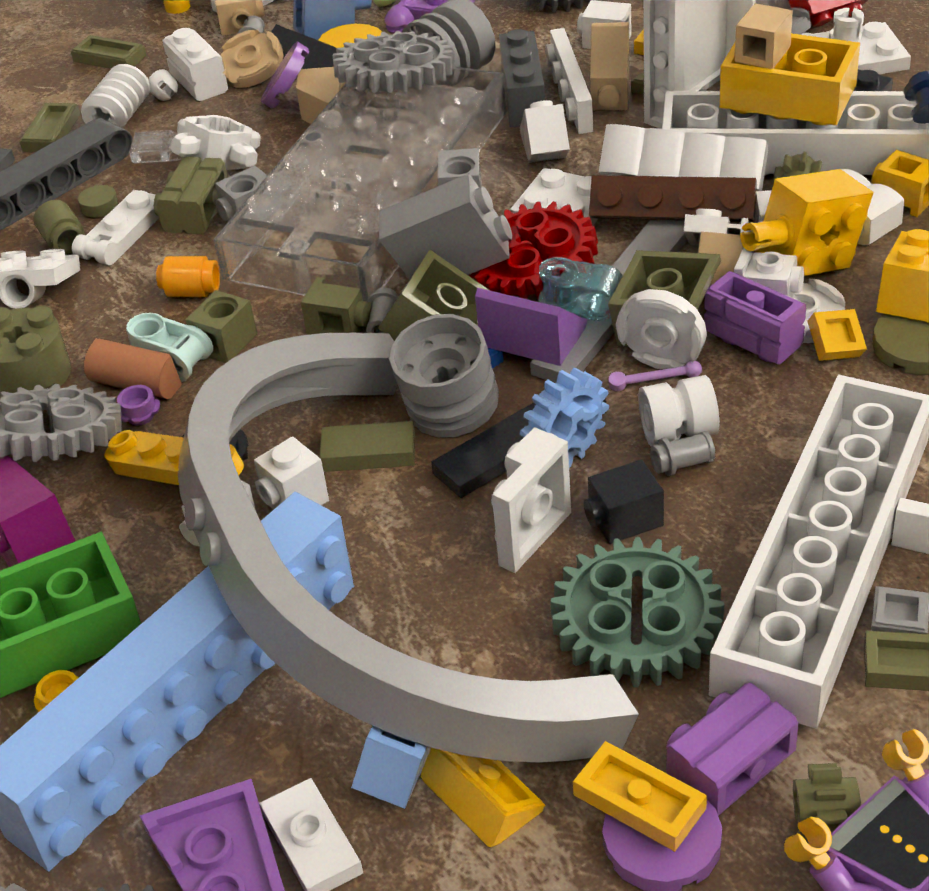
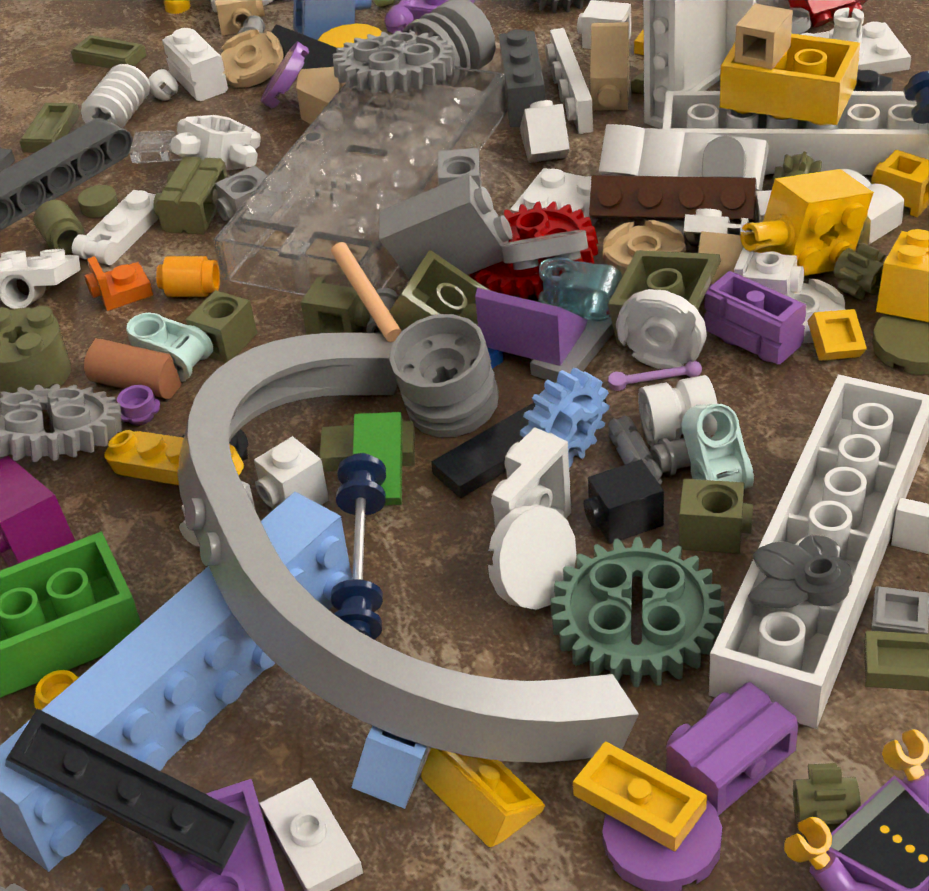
none -> black tile [5,708,250,875]
none -> orange bracket [84,256,153,311]
none -> light nougat bar [331,242,401,342]
none -> dark blue axle [331,453,386,639]
none -> bright green tile [353,412,403,505]
none -> white tile [488,505,577,610]
none -> light grey plate [501,230,588,270]
none -> tan tile [603,220,686,278]
none -> light grey axle [608,416,662,485]
none -> olive brick [679,479,753,554]
none -> light aqua piece [681,404,754,489]
none -> light grey tile [702,136,746,178]
none -> dark grey plate [748,535,853,608]
none -> olive gear [834,242,886,300]

